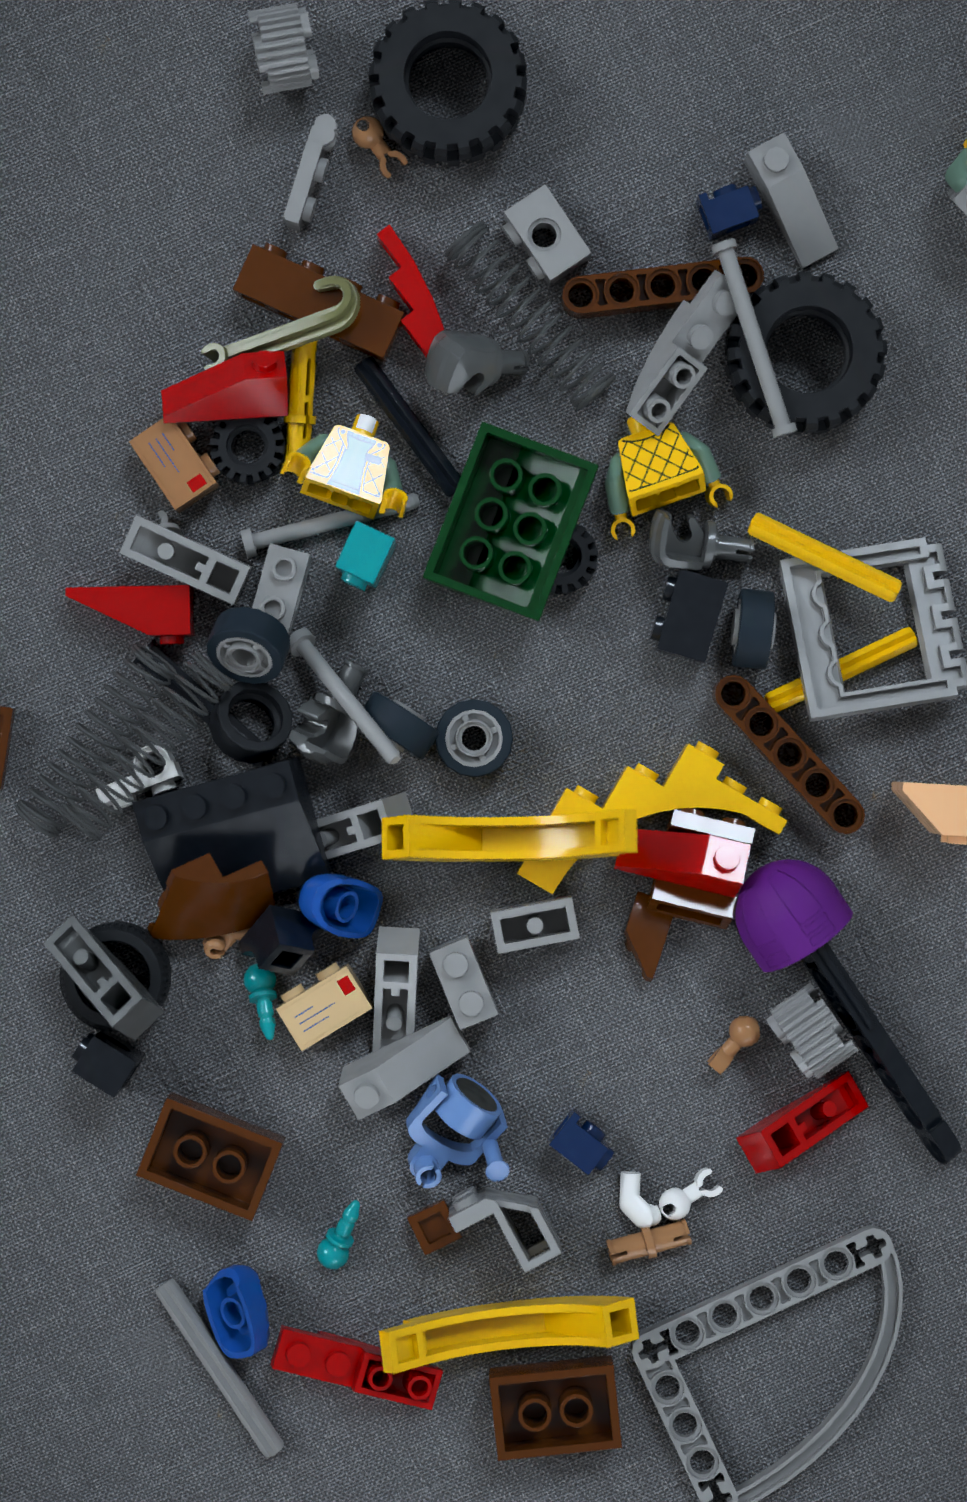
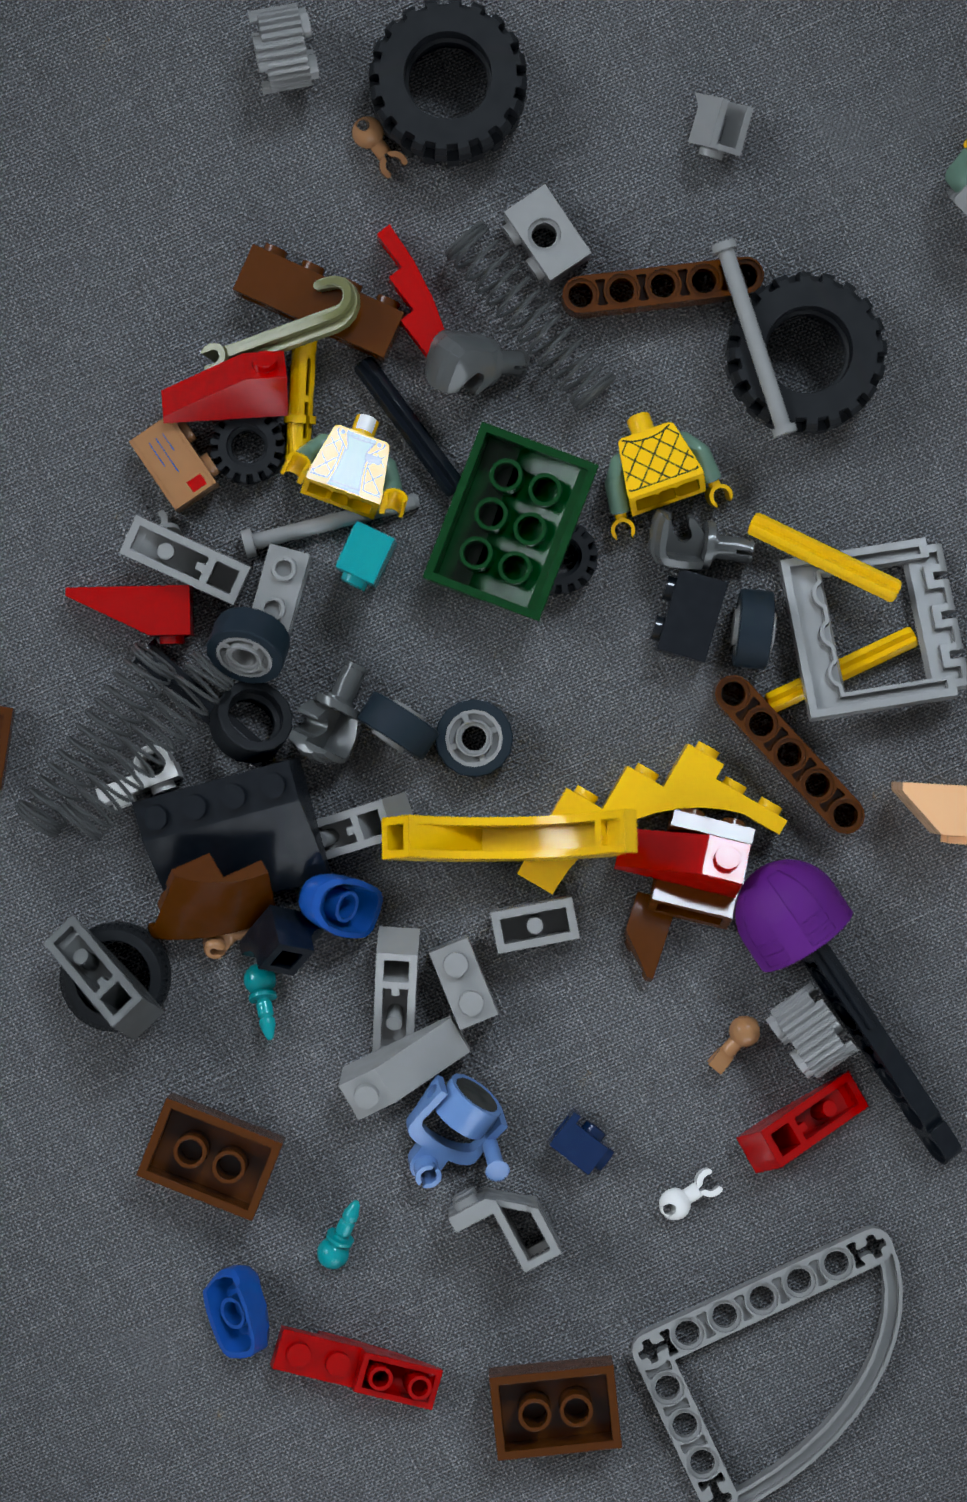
black brick [71,1031,146,1098] -> none
light grey axle [156,1279,284,1458] -> none
tan brick [276,962,374,1051] -> none
light grey hinge [283,113,339,232] -> none
light grey bar [289,628,400,764] -> none
yellow arch [379,1296,639,1374] -> none
reddish brown plate [407,1198,462,1255] -> none
medium nougat pin [605,1218,692,1266] -> none
white arm [619,1171,662,1228] -> none
light grey slope [626,270,750,436] -> none
dark blue brick [695,184,763,241] -> none
light grey slope [743,132,839,269] -> none
none -> light grey window [688,92,754,161]

